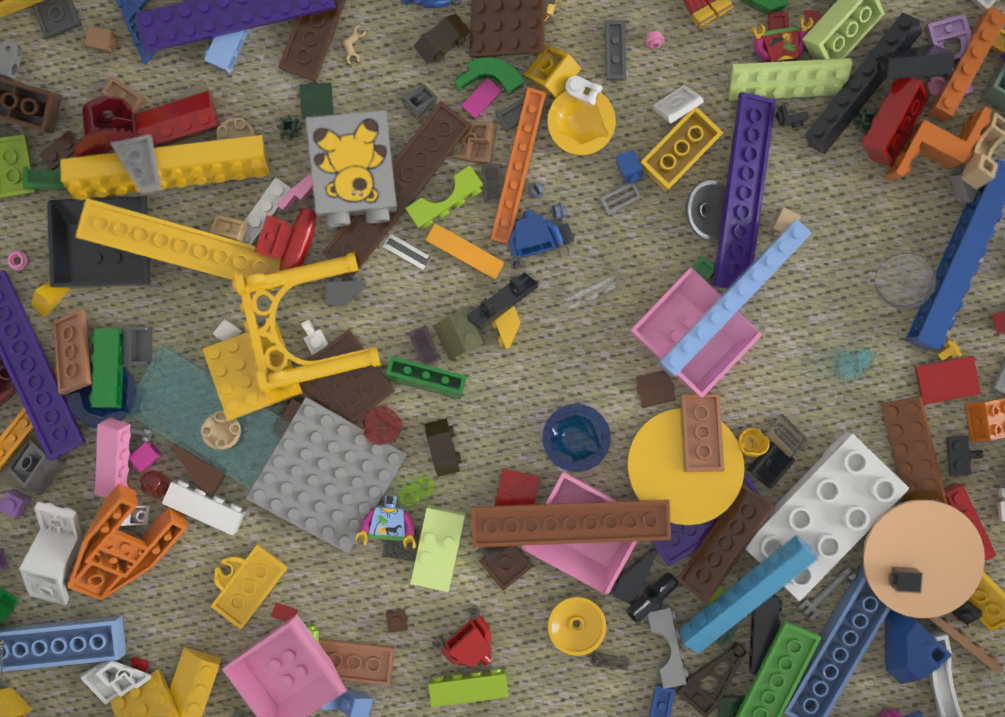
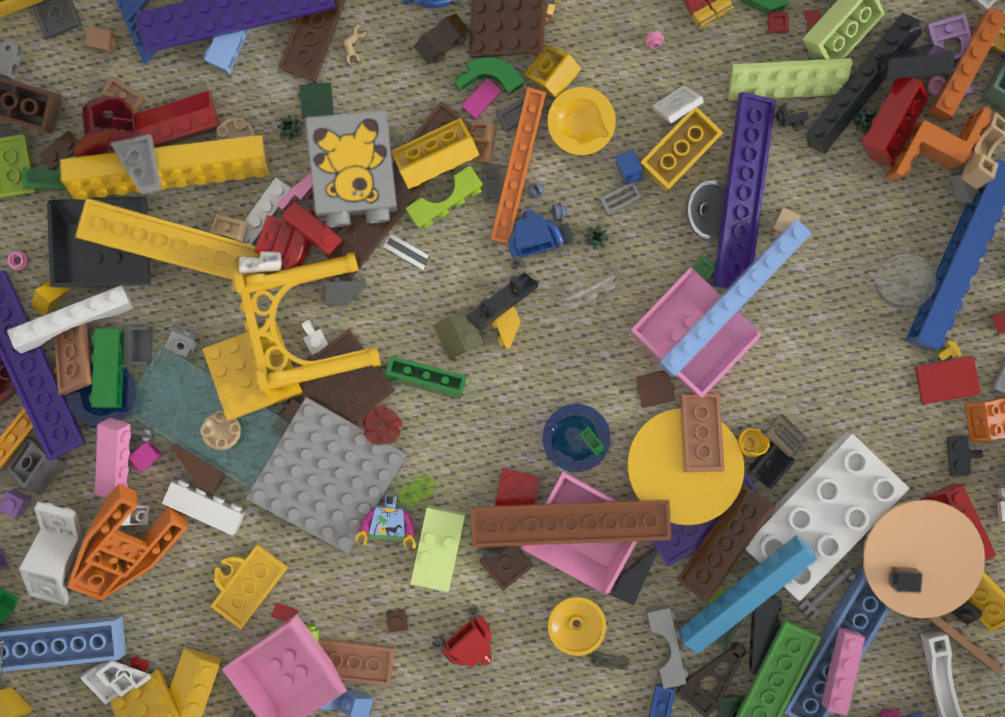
clear red head [140,470,170,498] -> none
white slope [213,319,243,341] -> none
clear smoke piece [382,529,420,561] -> none
dark grey slope [401,84,438,119] -> none
slope [408,325,442,366] -> none
light orange slope [425,223,504,279] -> none
dark brown brick [425,418,462,477] -> none
lime brick [428,667,508,708] -> none
white plate [565,76,602,106] -> none
dark grey plate [605,20,626,81] -> none
black piece [626,573,679,623] -> none
torso [750,17,813,62] -> none
clear light blue slope [833,349,877,380] -> none
dark orange plate [881,396,948,505] -> none
blue brick [885,609,953,684] -> none
none -> white arch [7,285,134,353]
none -> light grey brick [164,325,198,357]
none -> white slope [239,252,281,273]
none -> red slope [281,202,342,256]
none -> yellow slope [391,118,479,189]
none -> green piece [579,427,606,456]
none -> dark green gear [584,225,609,250]
none -> bright pink brick [821,628,865,715]

